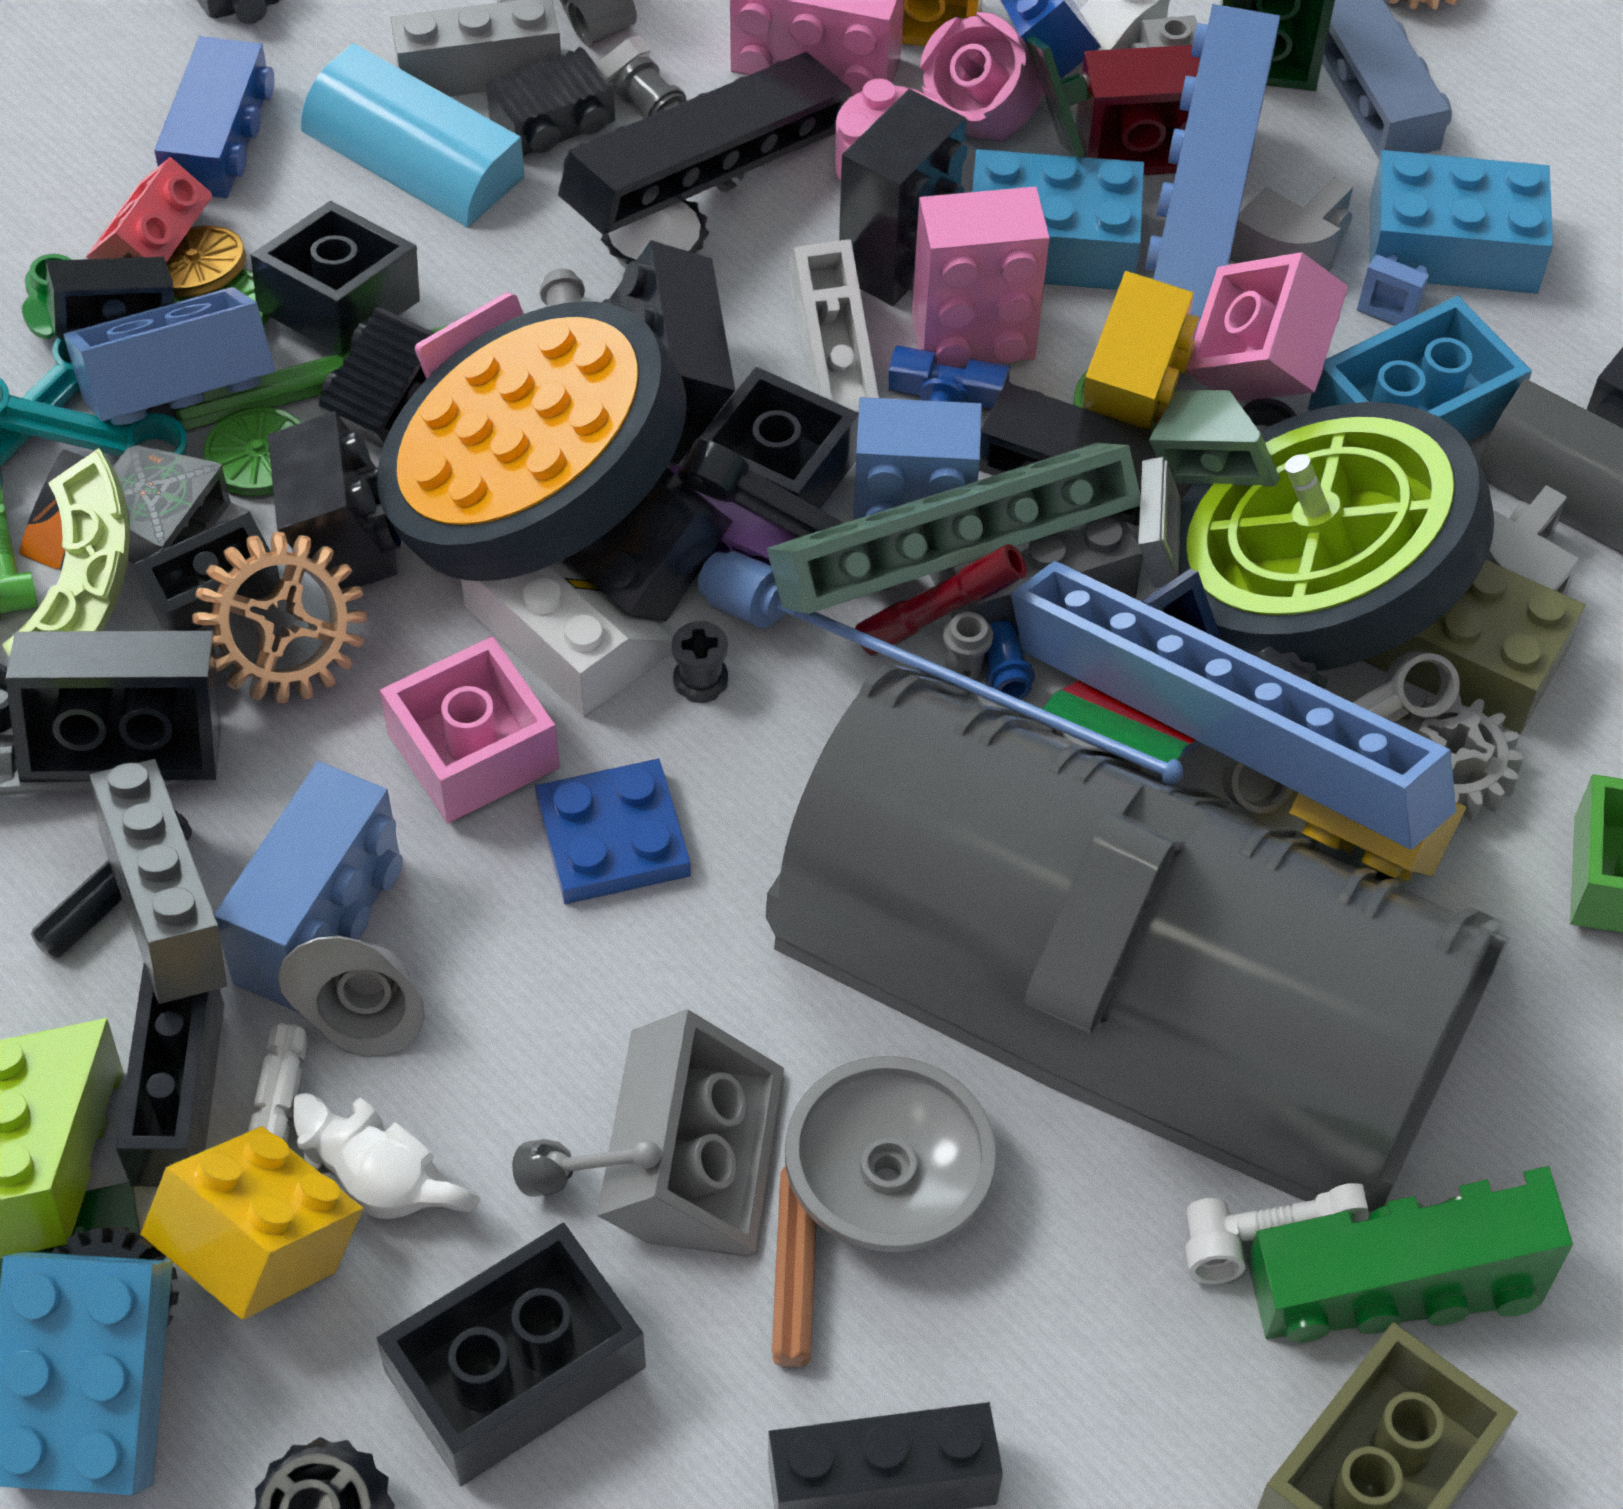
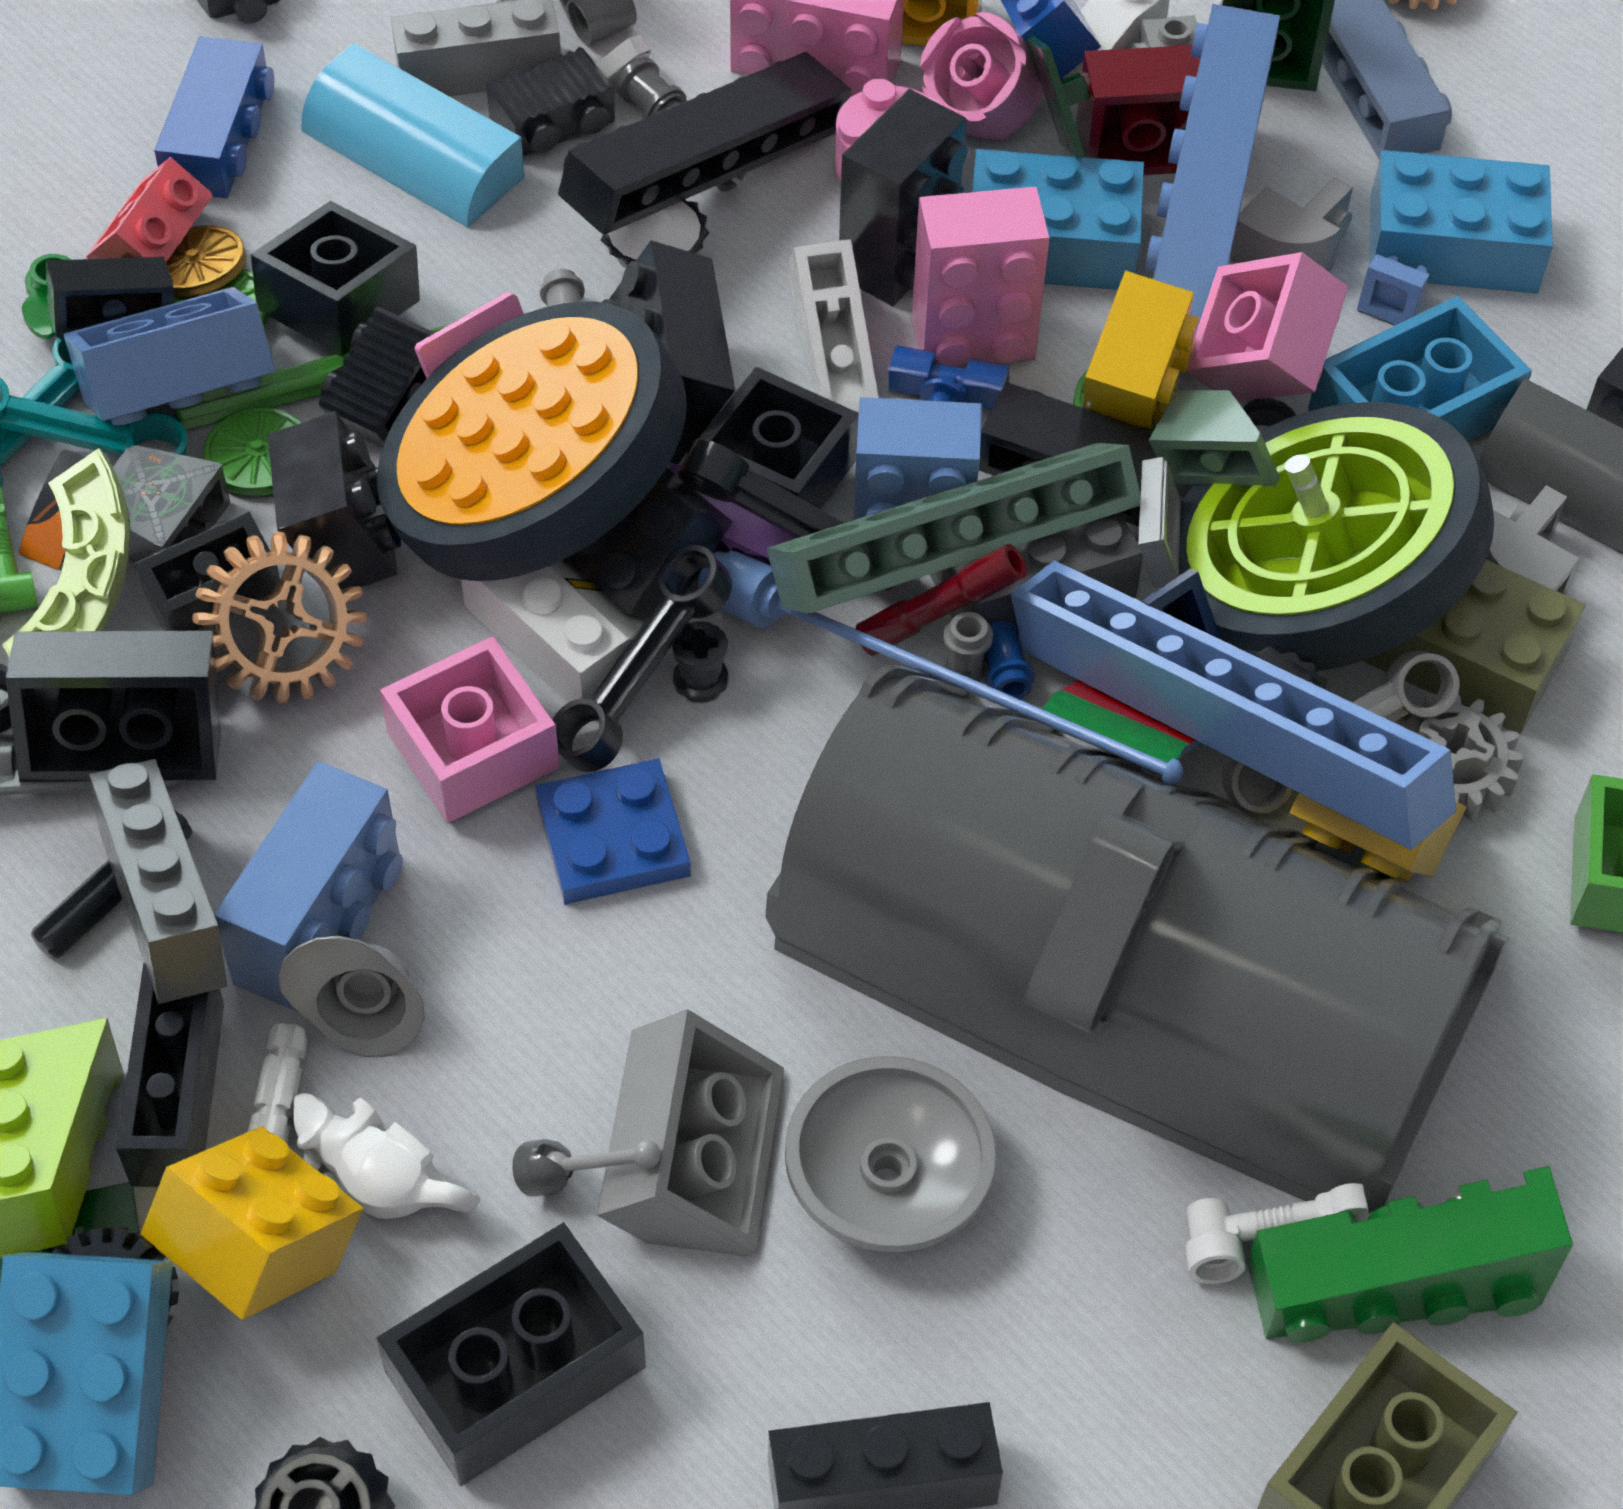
nougat axle [772,1166,817,1367] -> none
none -> black piece [552,545,732,772]

